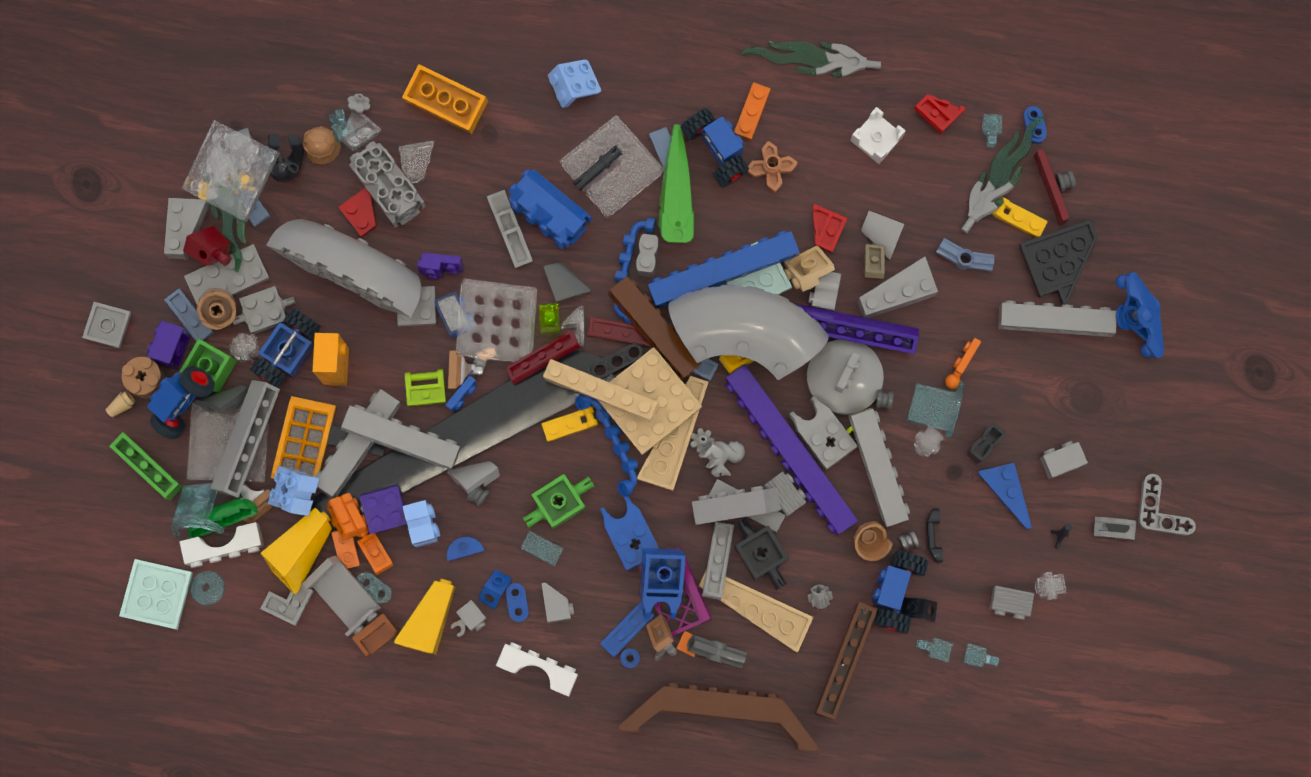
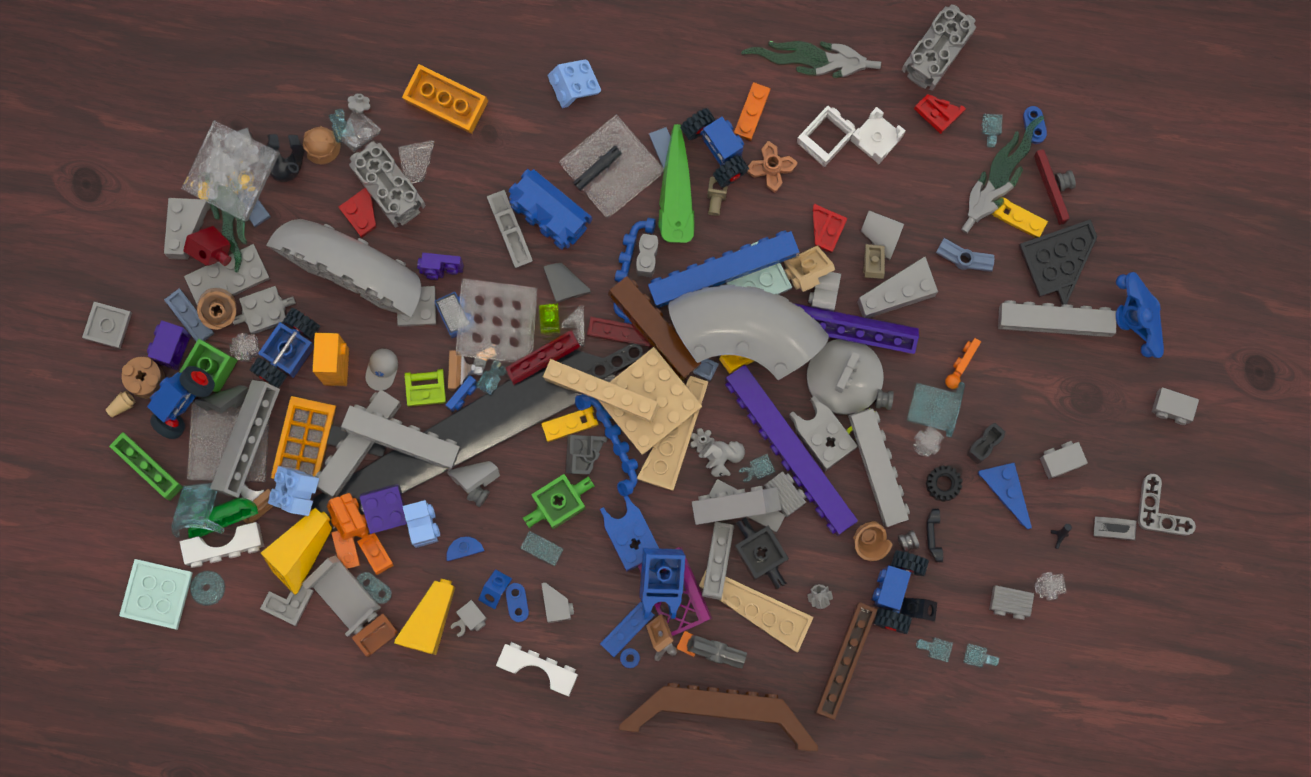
none -> light grey cap [365,348,398,391]
none -> clear light blue plate [476,360,507,395]
none -> dark grey slope [566,435,607,474]
none -> dark tan bracket [707,177,728,216]
none -> clear light blue plate [739,454,775,483]
none -> white window [797,106,856,167]
none -> light grey brick [902,4,976,91]
none -> black tyre [926,465,963,502]
none -> light grey brick [1151,387,1199,425]

